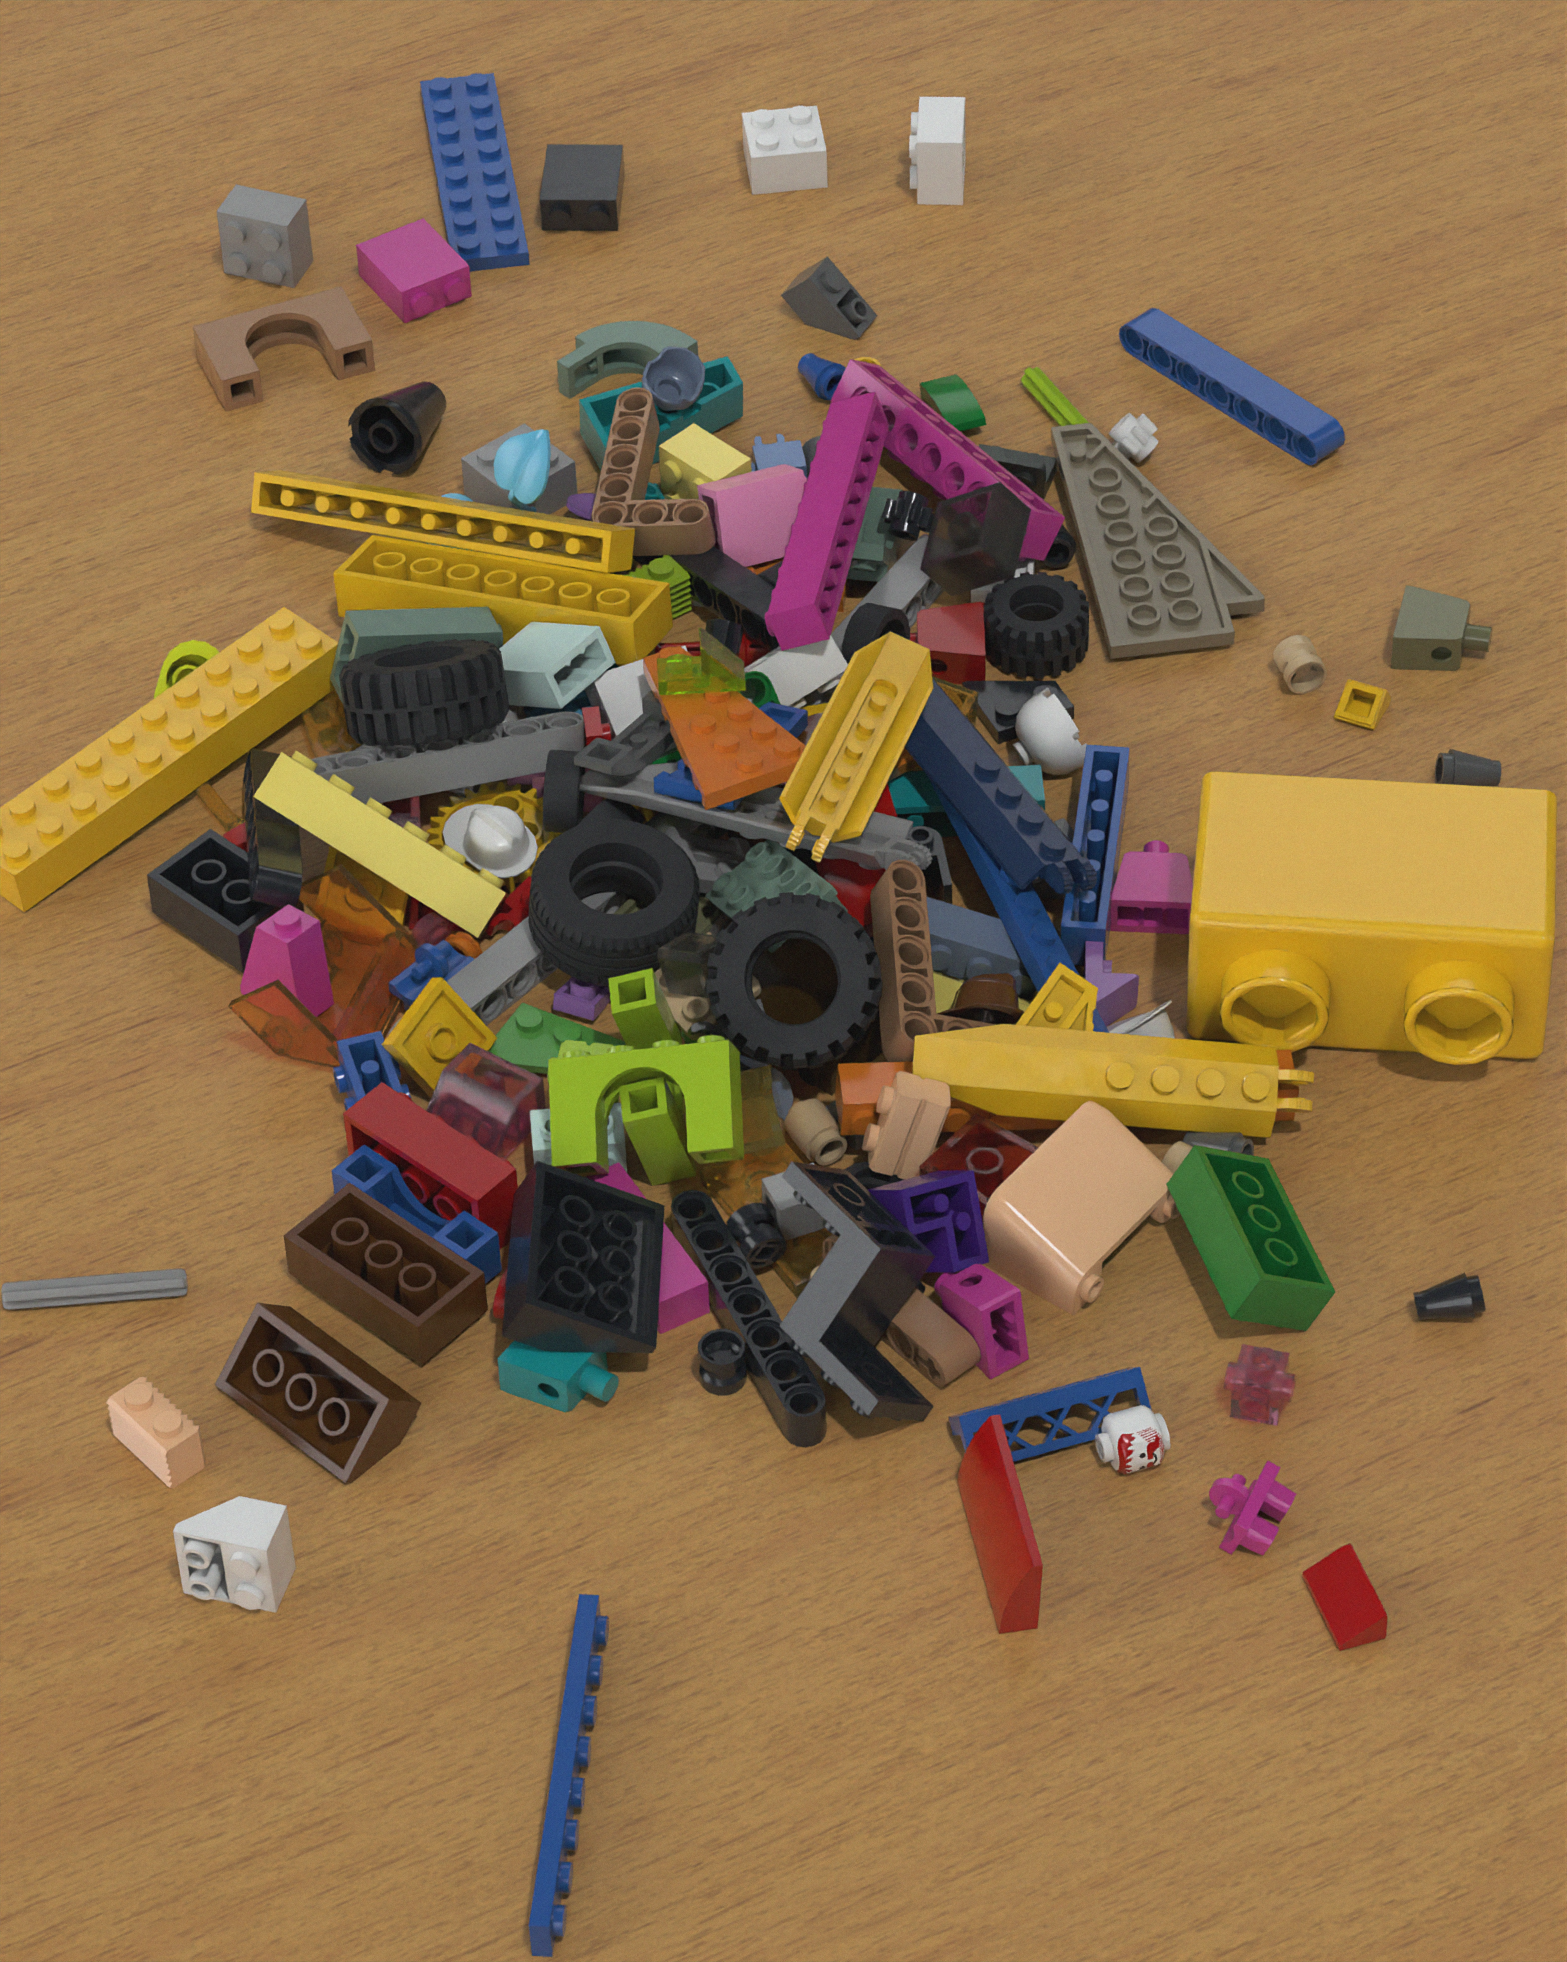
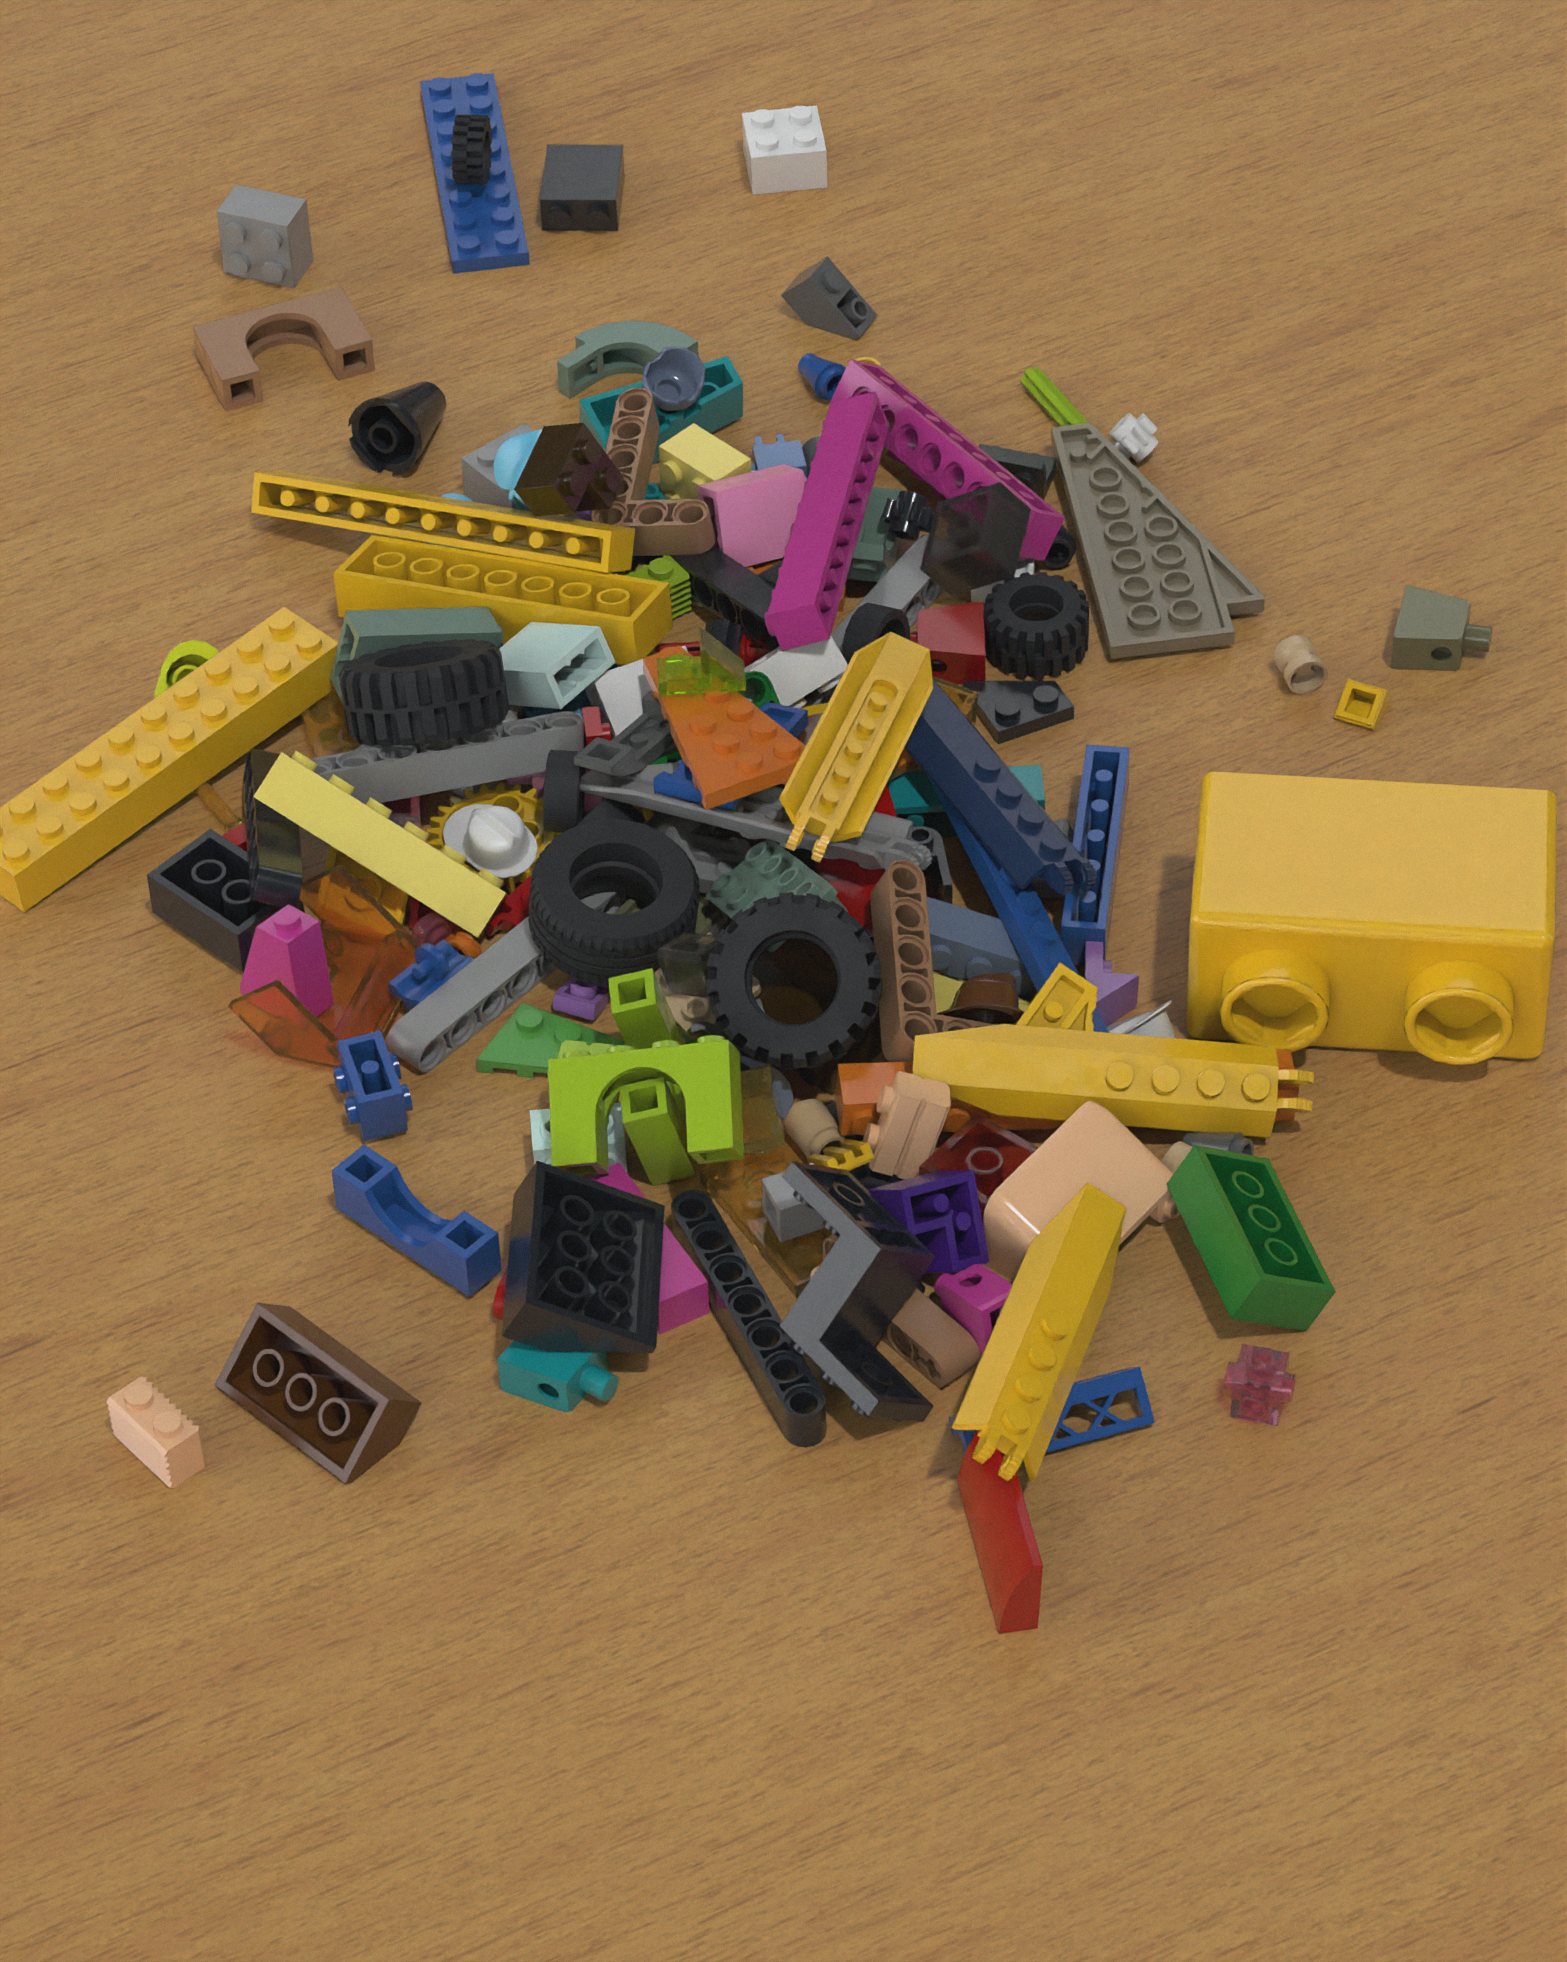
light grey axle [1,1268,188,1310] -> none
white slope [173,1496,296,1613] -> none
reddish brown brick [284,1183,488,1365] -> none
red brick [343,1082,518,1250] -> none
dark pink brick [356,218,472,323] -> none
yellow plate [382,977,497,1105] -> none
clear pink slope [426,1043,546,1158] -> none
blue plate [529,1594,609,1957] -> none
black wheel [698,1329,747,1396] -> none
black wheel [727,1203,787,1269] -> none
white brick [909,97,966,205] -> none
green slope [919,374,986,431] -> none
white cylinder [1013,687,1086,775] -> none
white head [1095,1405,1171,1474] -> none
dark pink torso [1110,840,1193,934] -> none
blue beam [1119,308,1345,465] -> none
dark pink hips [1209,1461,1296,1556] -> none
red slope [1302,1543,1388,1651] -> none
black cone [1413,1272,1486,1321] -> none
dark grey cone [1435,749,1501,787] -> none
none -> black tyre [451,114,492,185]
none -> dark brown brick [514,423,624,516]
none -> yellow tile [806,1139,875,1171]
none -> yellow hinge [952,1182,1126,1481]

